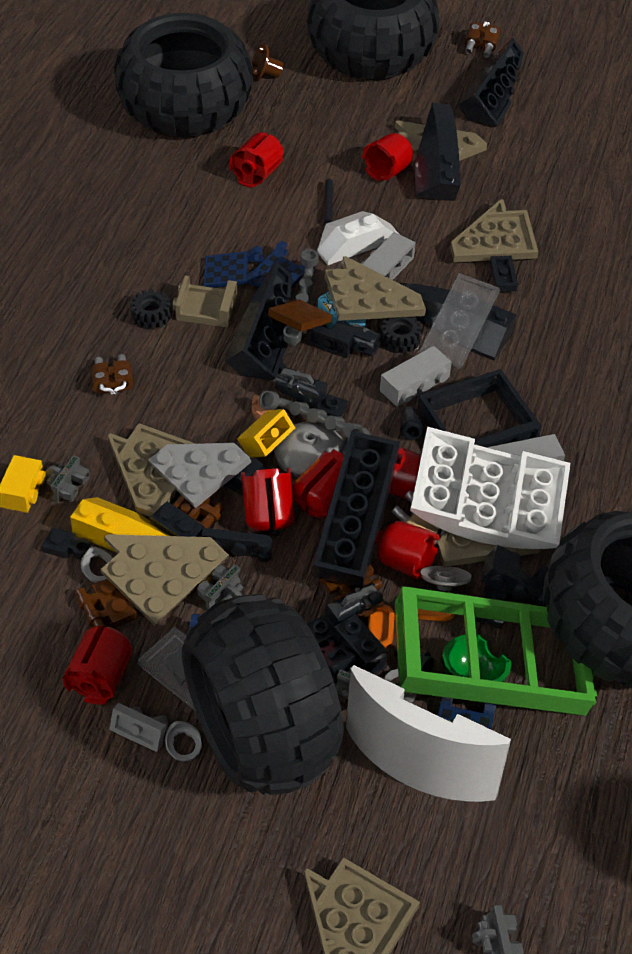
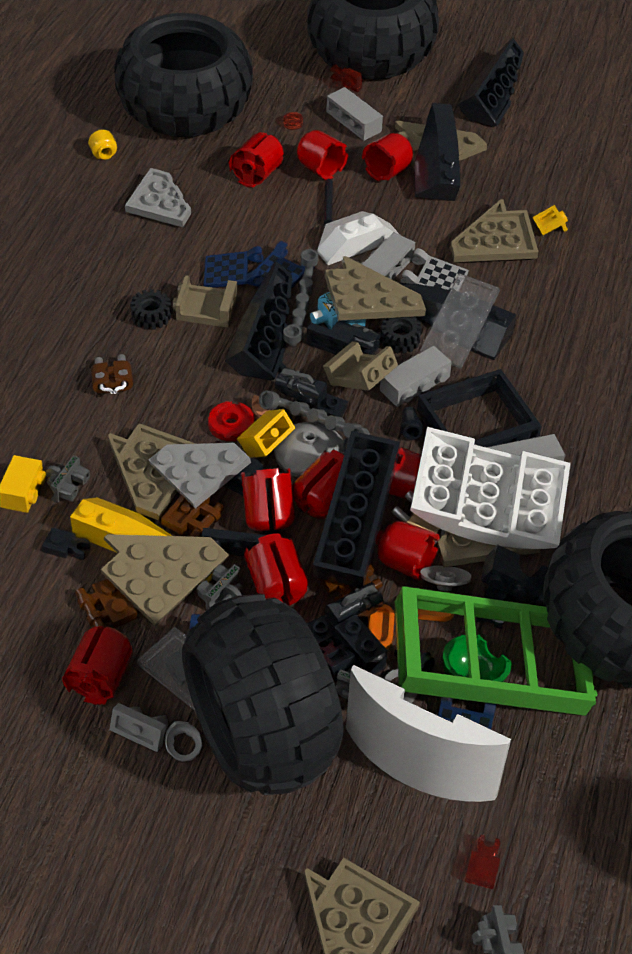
light grey piece [80,547,113,583] -> none
black plate [150,501,205,537] -> none
reddish brown piece [251,44,283,82] -> none
reddish brown tile [268,299,332,332] -> none
reddish brown piece [465,22,501,58] -> none
black plate [490,256,518,292] -> none
none -> yellow head [88,130,117,159]
none -> light grey plate [125,168,191,227]
none -> red tile [208,401,254,441]
none -> red cylinder [244,533,308,606]
none -> clear red tile [283,112,303,130]
none -> red cylinder [297,130,348,180]
none -> dark tan panel [323,342,398,390]
none -> light grey brick [326,87,383,141]
none -> clear red plate [330,64,362,92]
none -> light grey flag [400,248,469,292]
none -> clear red plate [465,834,500,889]
none -> yellow bracket [532,205,568,235]

